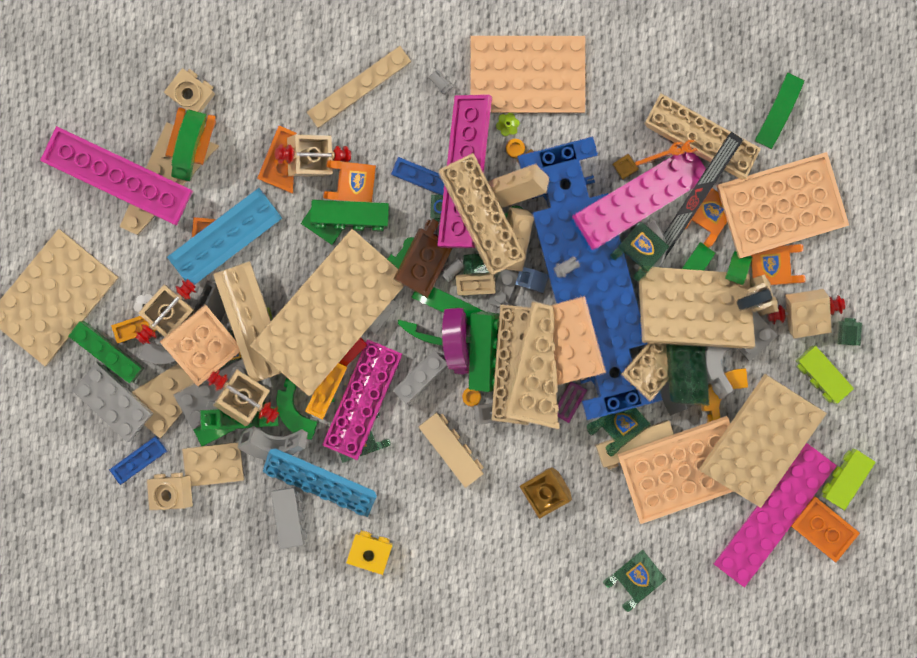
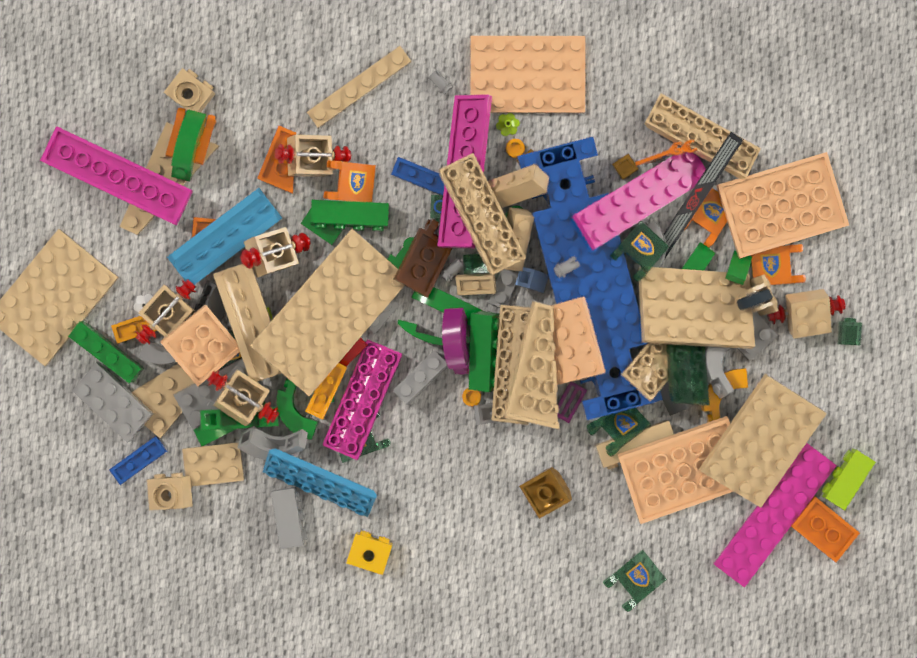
tan brick [418,412,484,488] -> none
green slope [754,72,805,149] -> none
lime brick [795,346,854,404] -> none
none -> tan brick [241,227,311,278]

